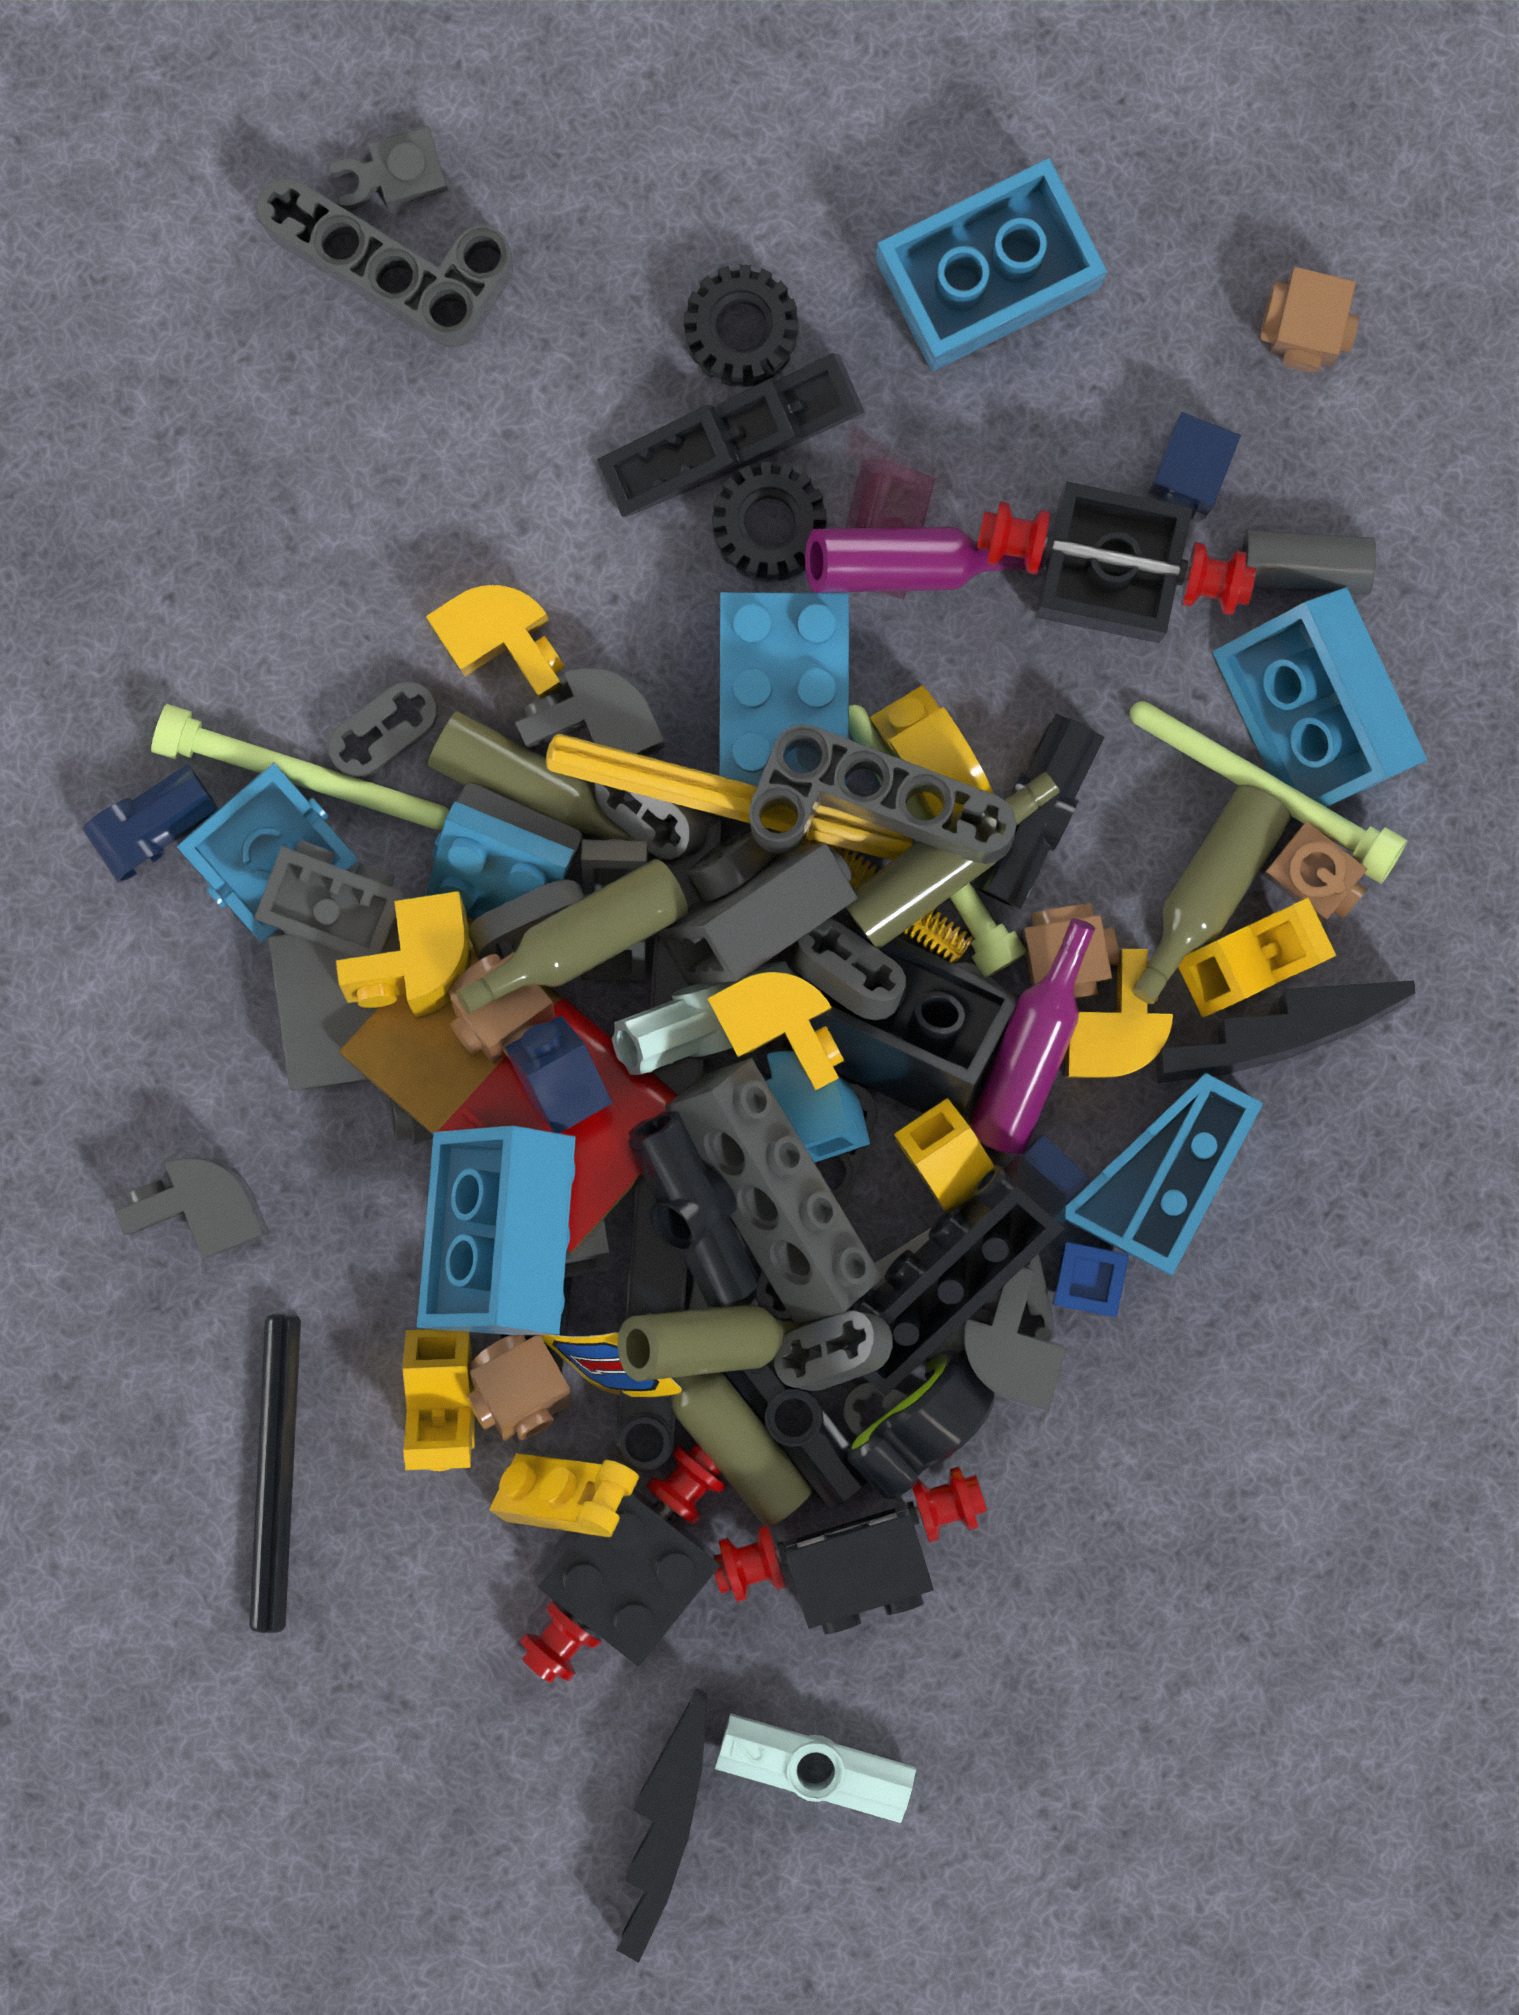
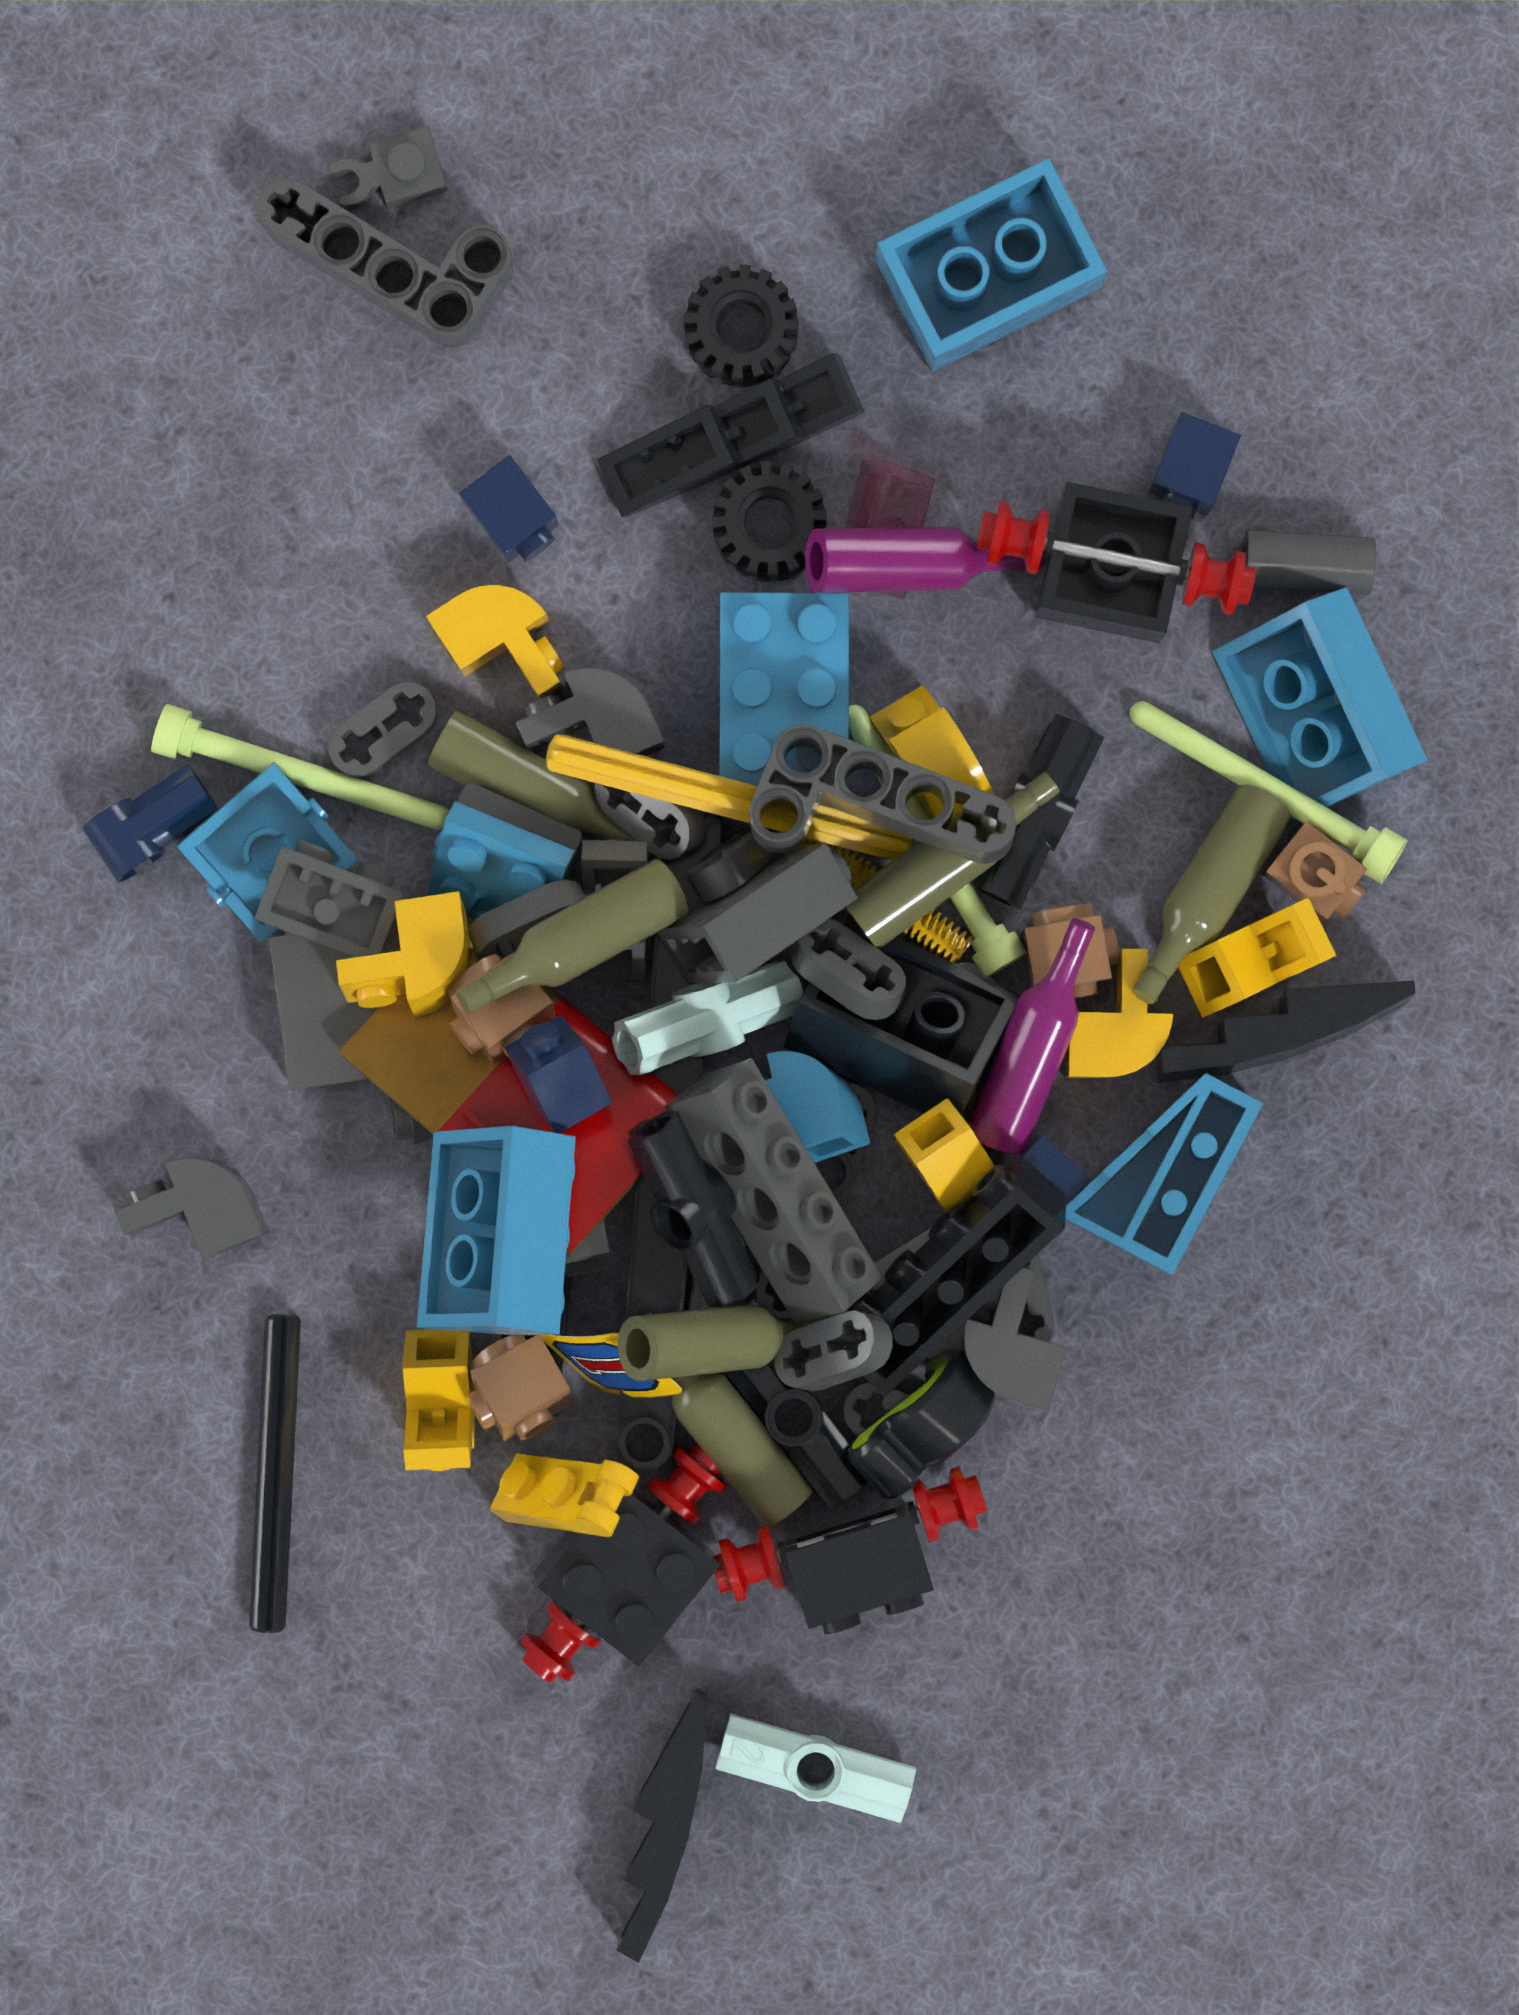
yellow brick [707,972,844,1091] -> none
blue plate [1052,1241,1129,1318] -> none
medium nougat brick [1260,267,1359,373] -> none
none -> dark blue brick [459,455,559,563]

